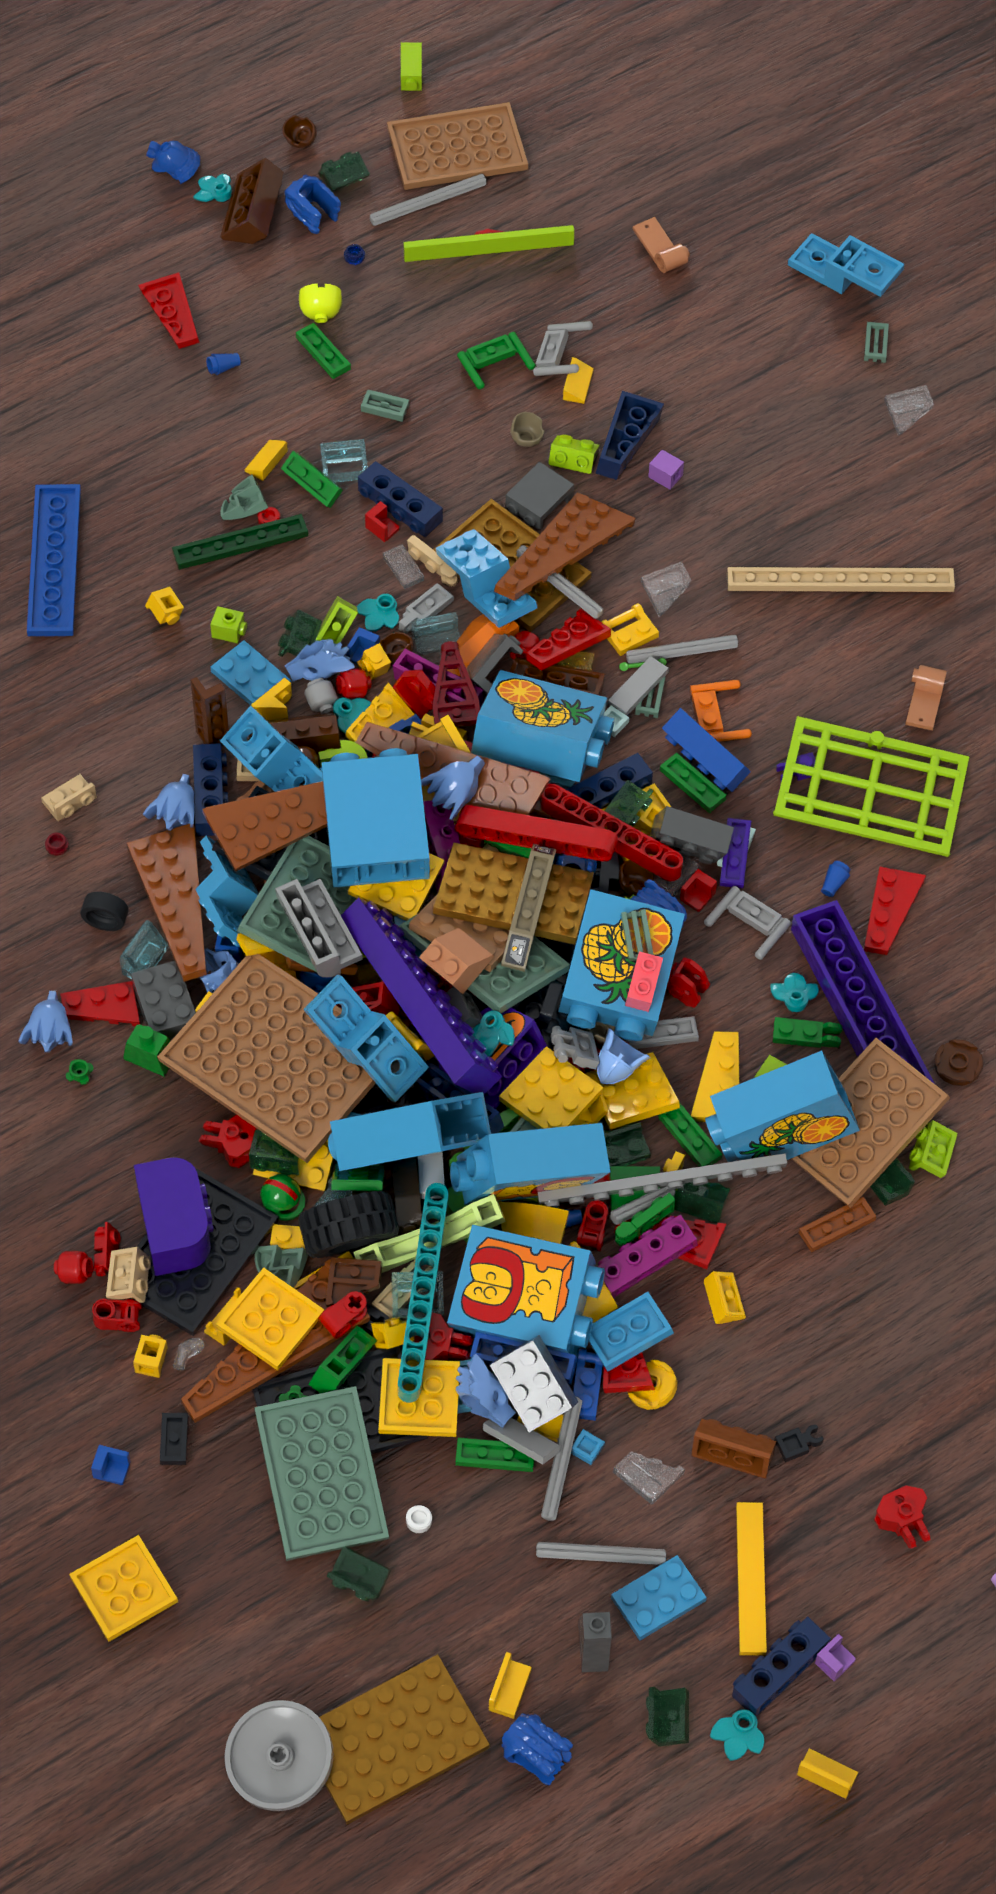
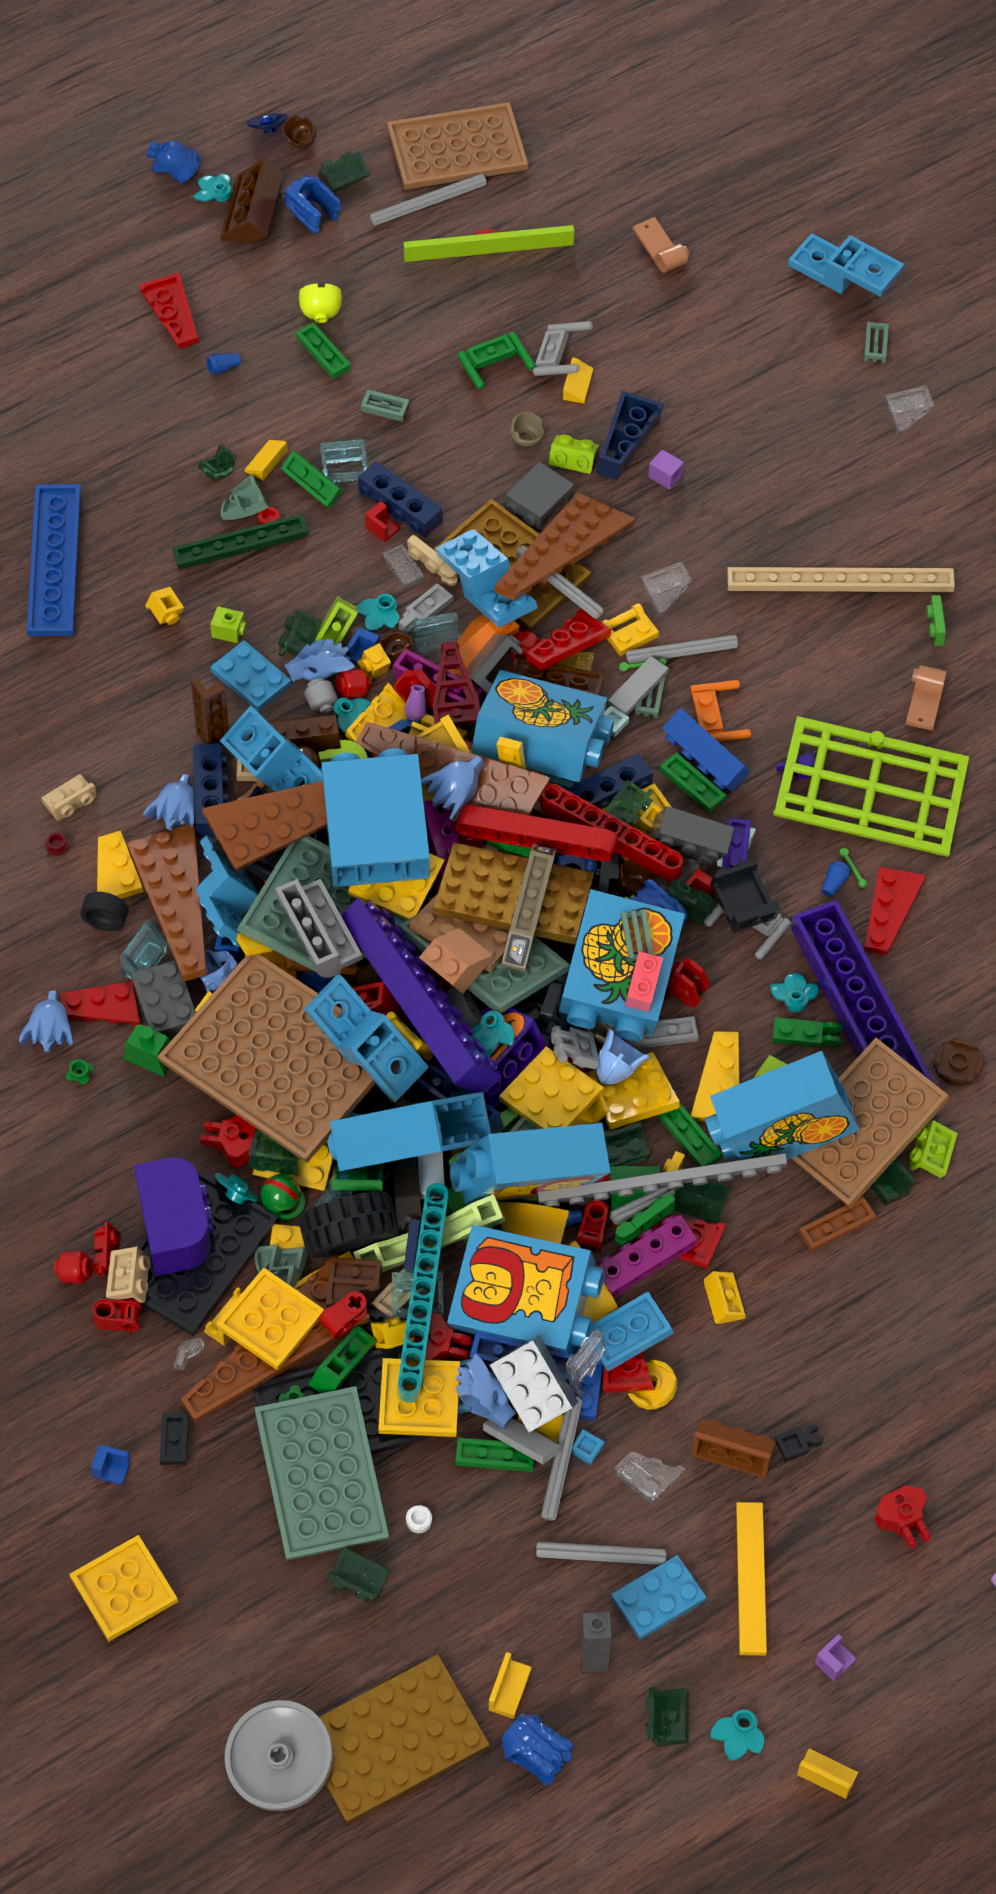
yellow brick [133,1335,168,1378] -> none
yellow slope [251,678,292,720] -> none
clear blue plate [344,244,365,265] -> none
lime slope [401,42,422,91] -> none
dark blue brick [732,1616,831,1717] -> none
none -> yellow wing [97,830,143,899]
none -> clear green bracket [198,444,237,480]
none -> teal plate [215,1173,259,1204]
none -> clear blue dish [247,113,289,133]
none -> medium lavender cone [404,685,427,721]
none -> dark blue tile [404,1219,421,1275]
none -> yellow plate [497,737,526,769]
none -> clear wing [566,1329,606,1398]
none -> clear green bracket [665,878,715,924]
none -> black panel [710,860,781,933]
none -> bright green hinge [839,848,867,888]
none -> bright green plate [926,595,946,646]

